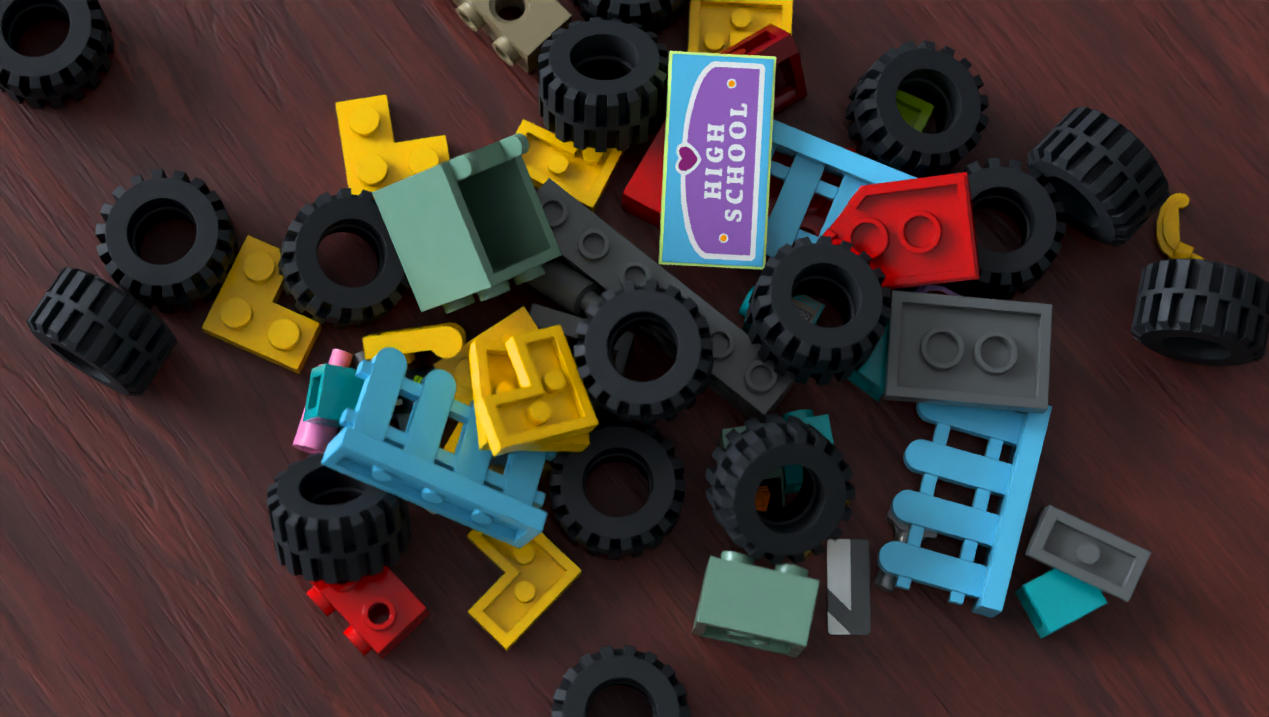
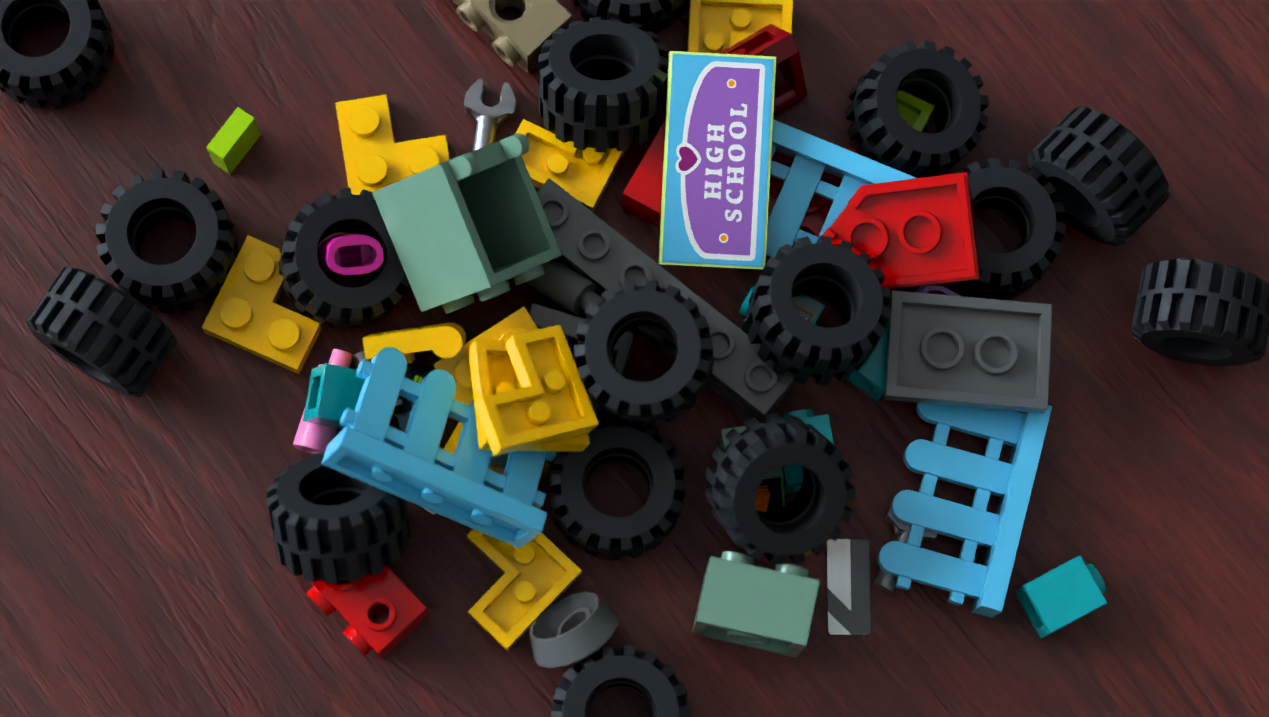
dark grey tile [1025,505,1151,602] -> none
yellow piece [1156,193,1204,260] -> none
none -> lime tile [206,107,261,174]
none -> dark pink piece [318,234,384,275]
none -> flat silver bar [464,78,516,151]
none -> dark grey hat [530,592,619,669]

